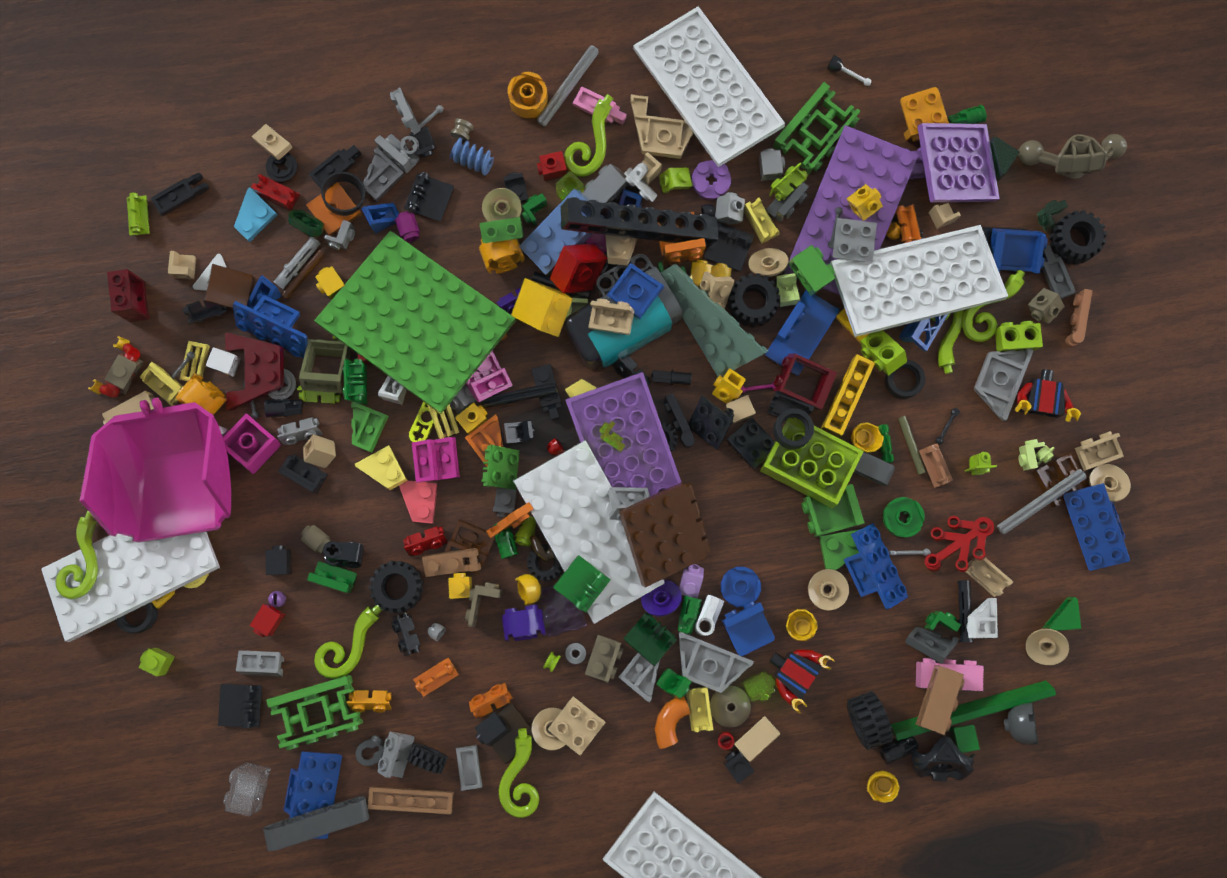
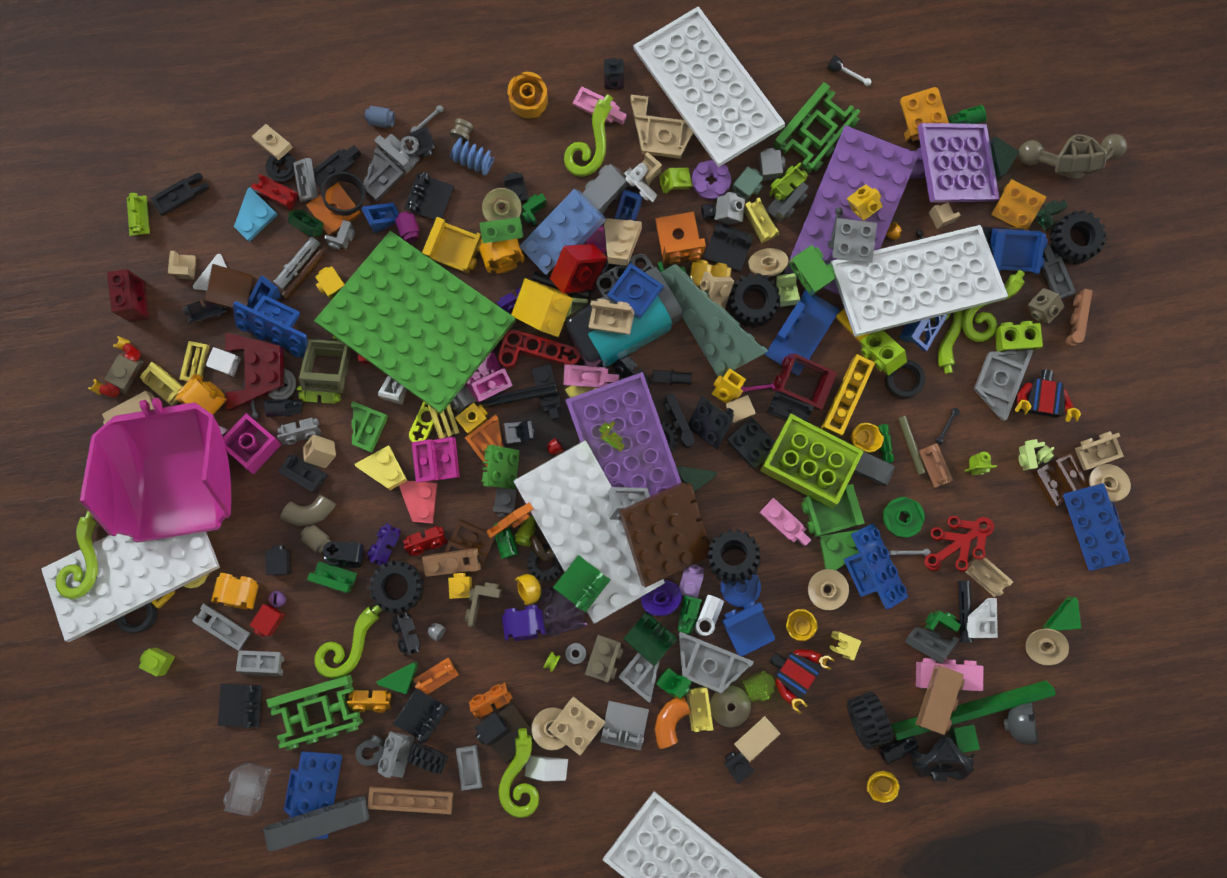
dark grey hinge [171,352,195,380] -> none
green hinge [343,359,367,405] -> none
light grey hinge [390,88,421,134] -> none
light grey axle [537,45,599,127] -> none
red brick [537,151,567,181] -> none
clear neon green brick [556,171,584,201] -> none
black brick [561,197,718,247] -> none
red hinge [718,731,734,750] -> none
black tyre [773,409,814,450] -> none
orange hinge [895,204,921,244] -> none
light grey axle [997,469,1087,535] -> none
none -> light grey plate [192,603,252,651]
none -> light orange brick [211,573,259,610]
none -> dark tan cylinder [280,494,336,526]
none -> light grey tile [293,158,318,202]
none -> sand blue brick [365,105,395,128]
none -> dark purple hinge [367,523,401,565]
none -> green slope [376,661,418,694]
none -> black hinge [392,688,449,743]
none -> yellow panel [422,217,482,275]
none -> red beam [498,330,580,370]
none -> white slope [525,755,568,781]
none -> bright pink hinge [563,365,619,387]
none -> light grey hinge [600,701,649,751]
none -> black bracket [604,58,624,89]
none -> clear green slope [676,466,717,493]
none -> black tyre [708,529,760,585]
none -> sand green brick [732,166,763,202]
none -> bright pink hinge [759,498,811,546]
none -> light yellow hinge [829,631,861,661]
none -> light orange hinge [991,179,1047,229]

